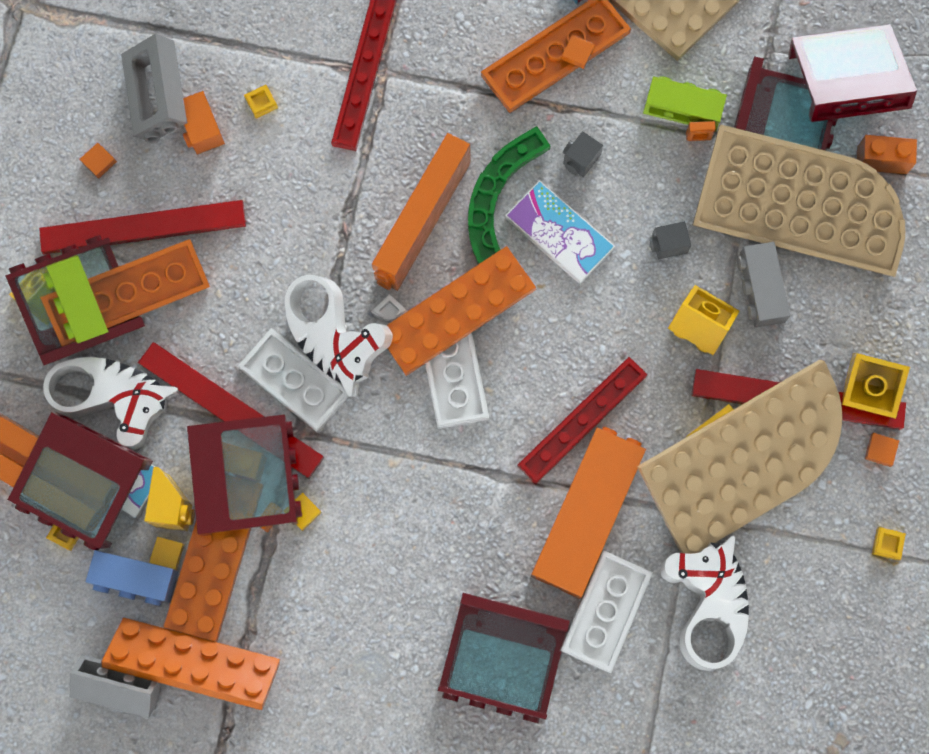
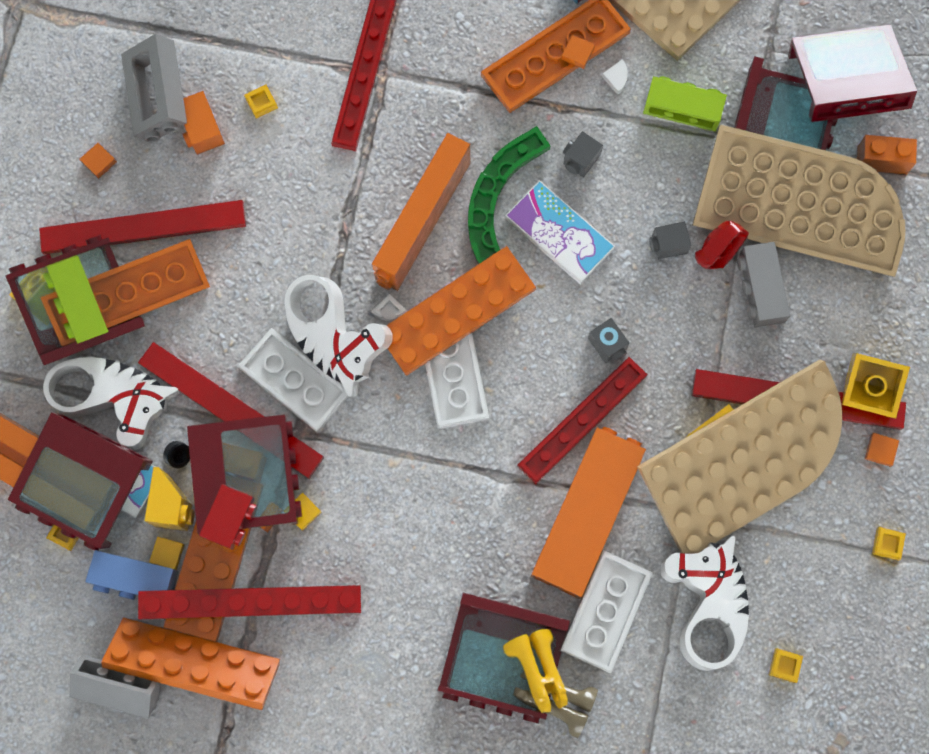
yellow slope [668,285,740,355] -> none
orange tile [686,121,716,141] -> none
none -> red plate [138,585,361,619]
none -> black tile [163,441,190,469]
none -> red brick [199,484,257,550]
none -> yellow piece [503,629,568,713]
none -> dark tan piece [513,670,598,739]
none -> dark grey brick [588,318,629,363]
none -> white tile [602,60,628,95]
none -> red piece [695,220,749,269]
none -> yellow tile [769,648,803,683]

